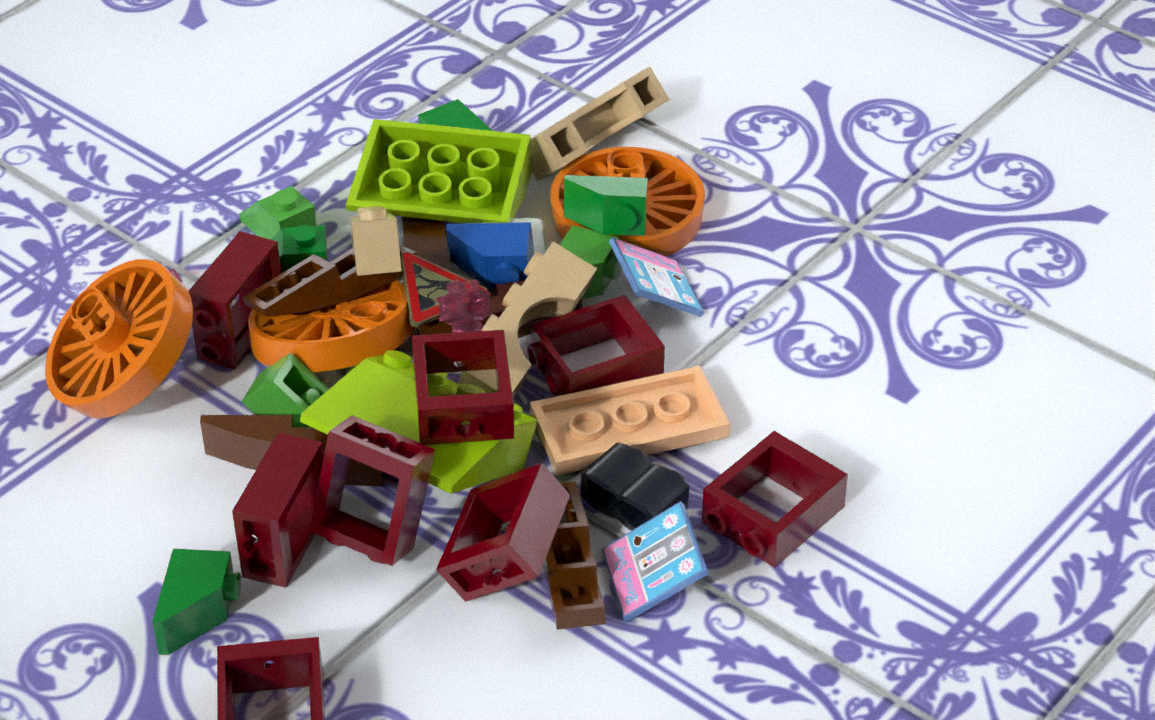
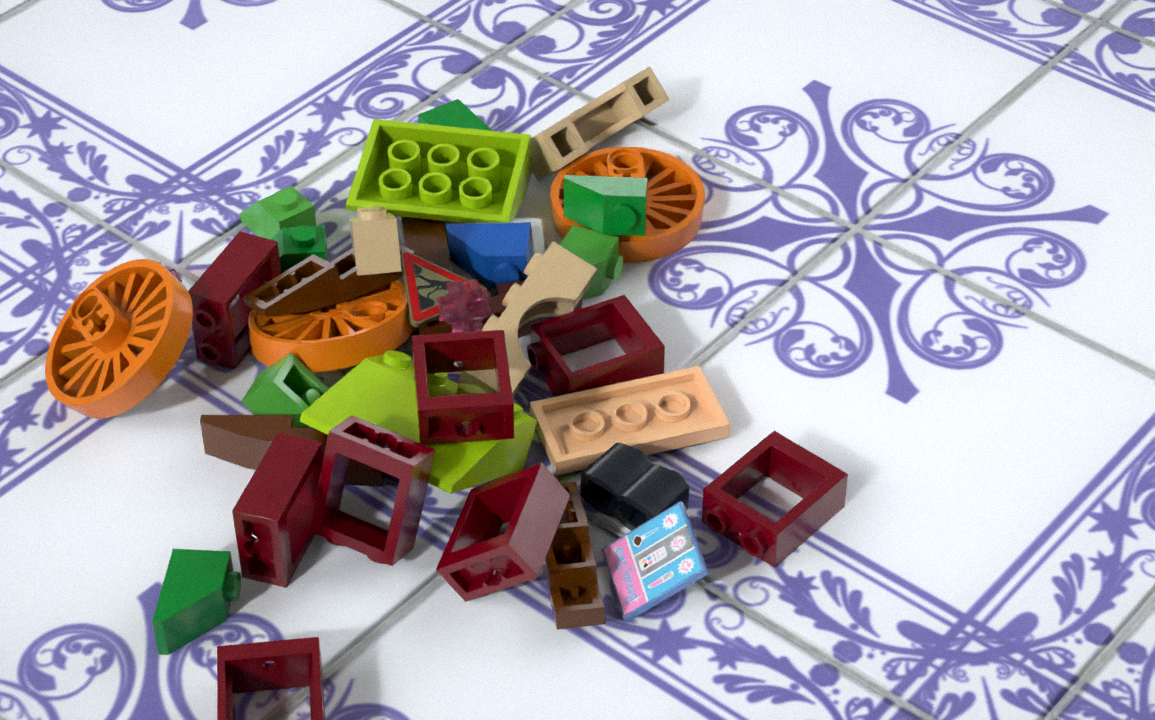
piece [609,237,704,317] -> none

